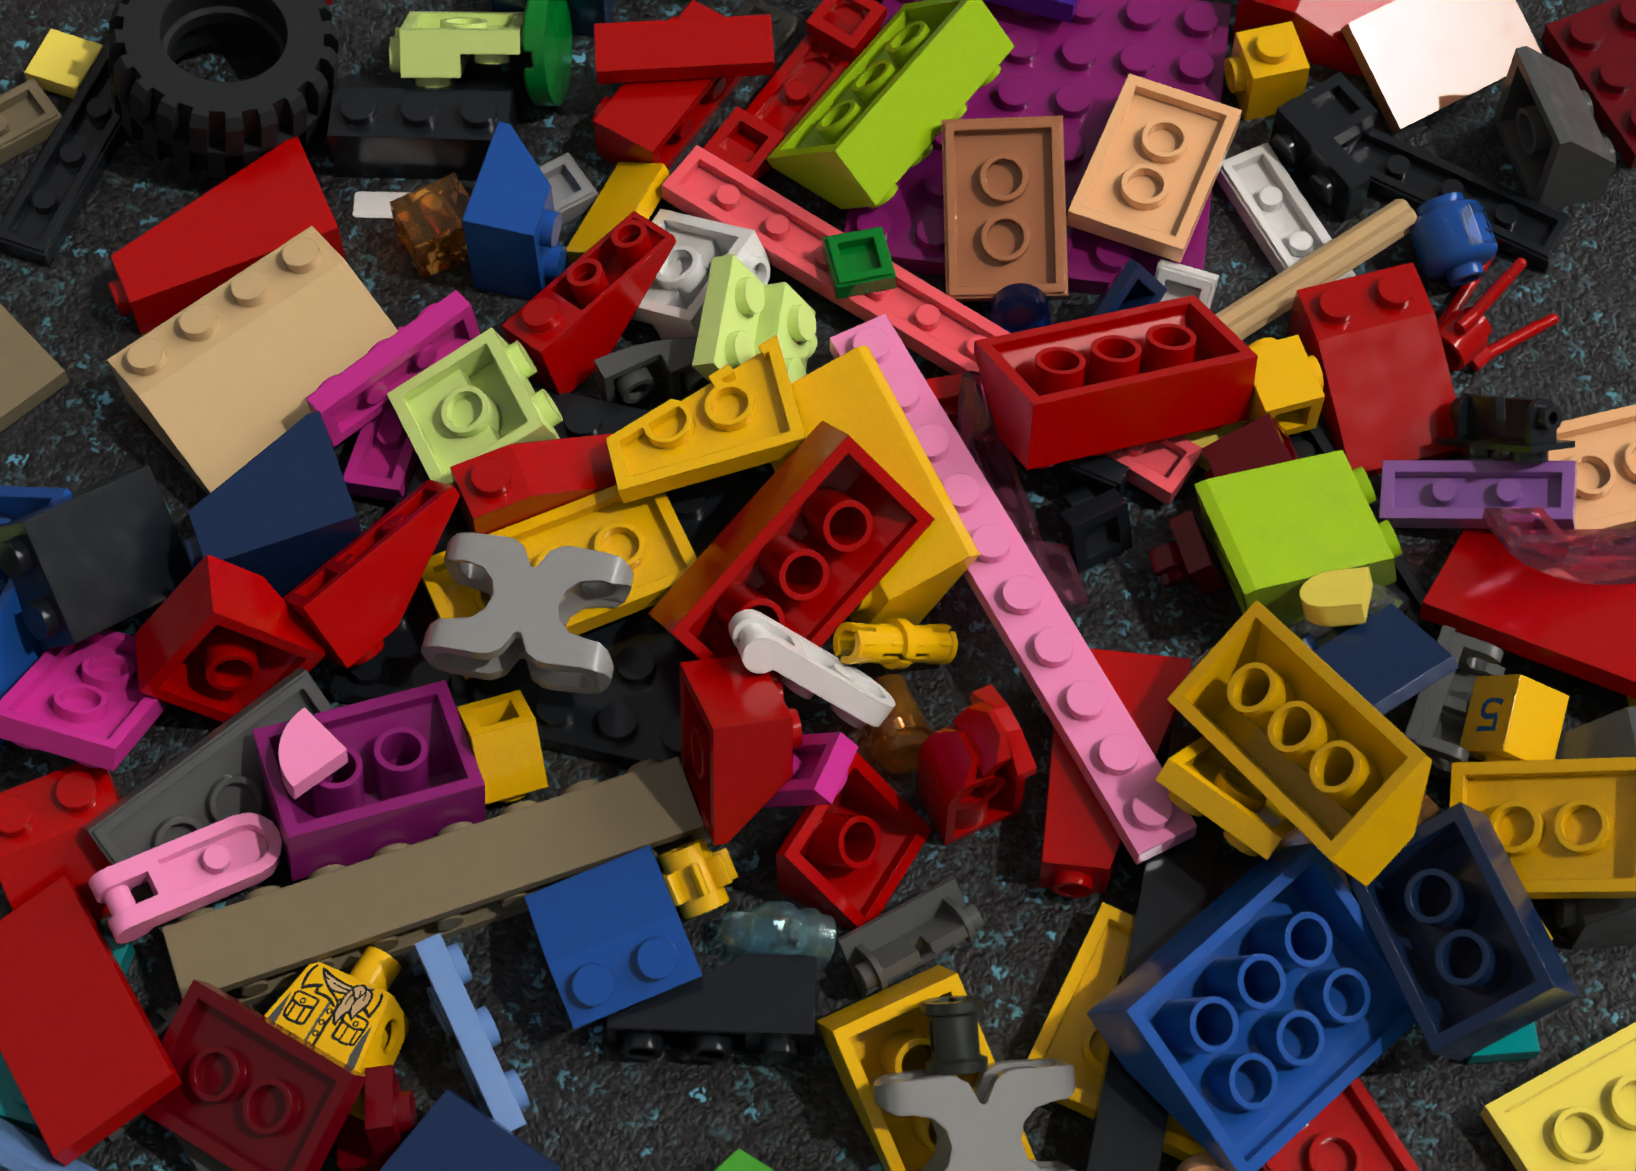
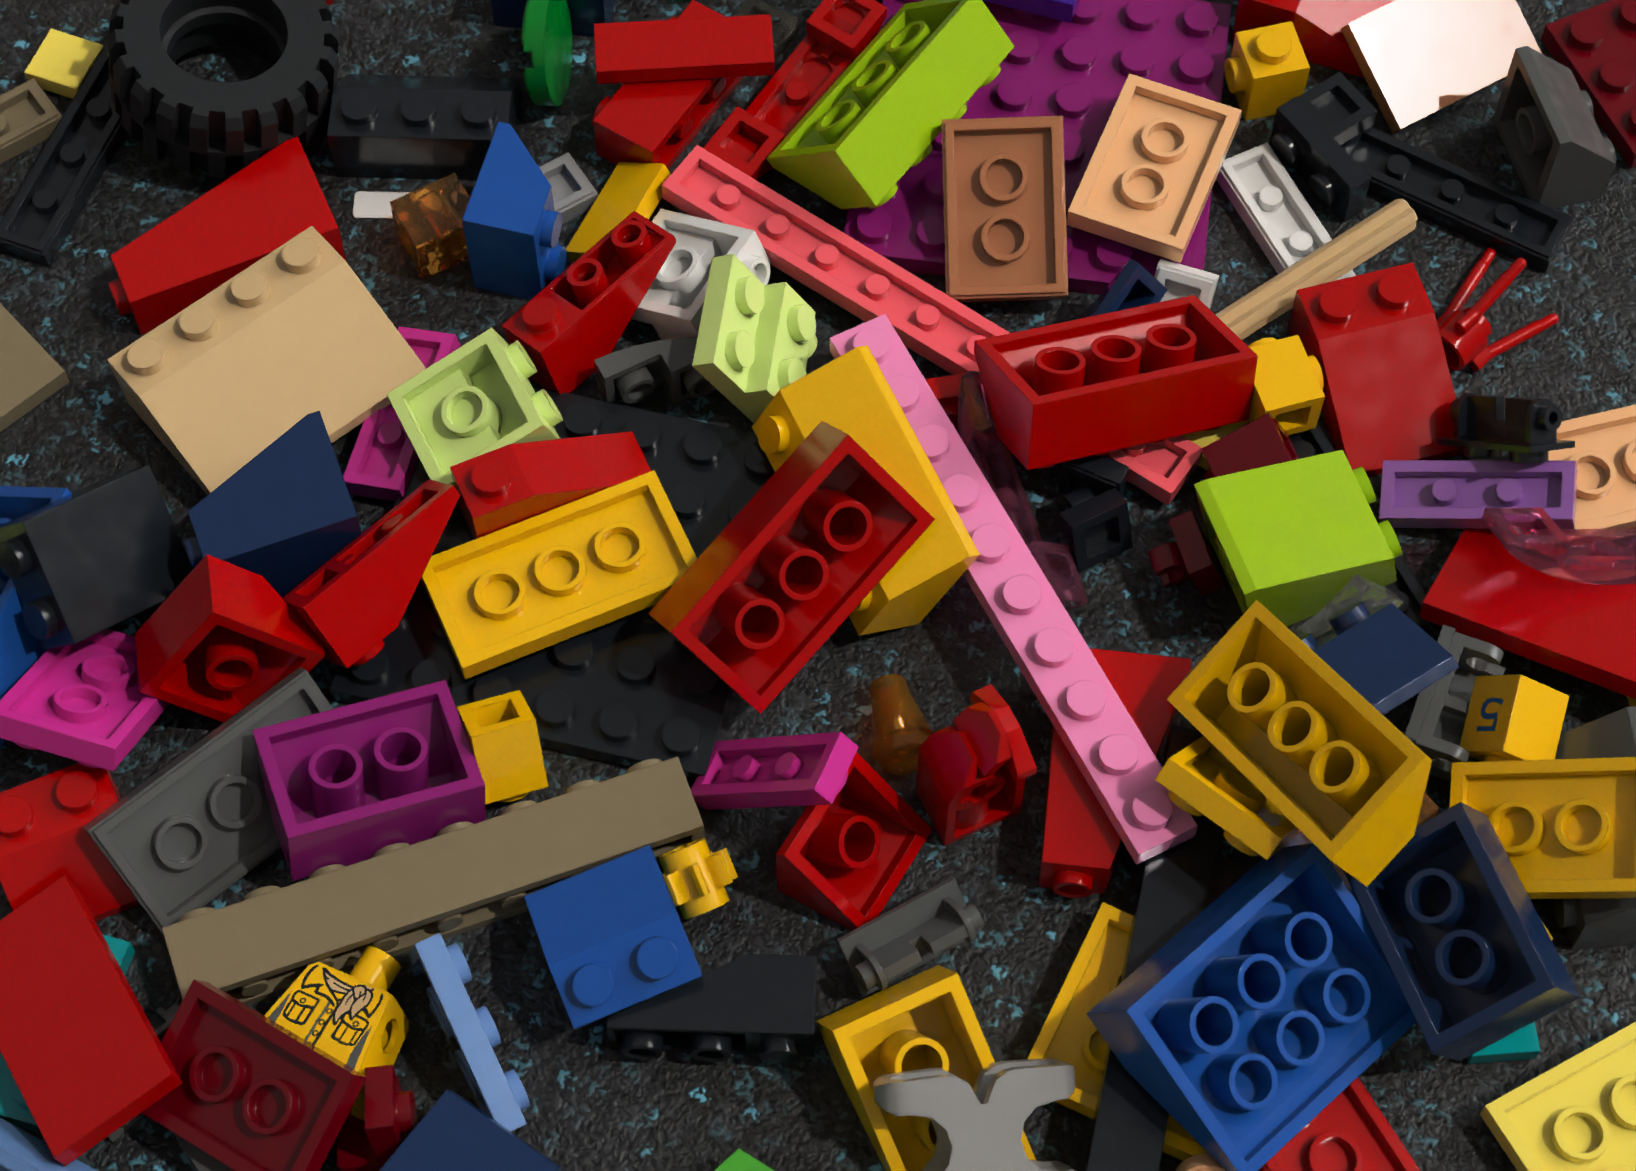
bright pink plate [88,812,282,944] -> none
bright pink tile [278,707,348,800] -> none
dark pink plate [306,290,480,447] -> none
yellowish green plate [389,11,524,88] -> none
light grey piece [421,532,634,694] -> none
yellow wing [606,335,806,504] -> none
red slope [680,655,802,845] -> none
clear light blue animal [720,901,836,969] -> none
white plate [728,609,896,729] -> none
green tile [822,226,896,299] -> none
yellow pin [833,618,958,670] -> none
pearl dark grey bush [920,995,988,1075] -> none
clear blue tile [989,283,1051,333] -> none
light yellow tile [1299,567,1373,627] -> none
blue head [1409,192,1498,287] -> none

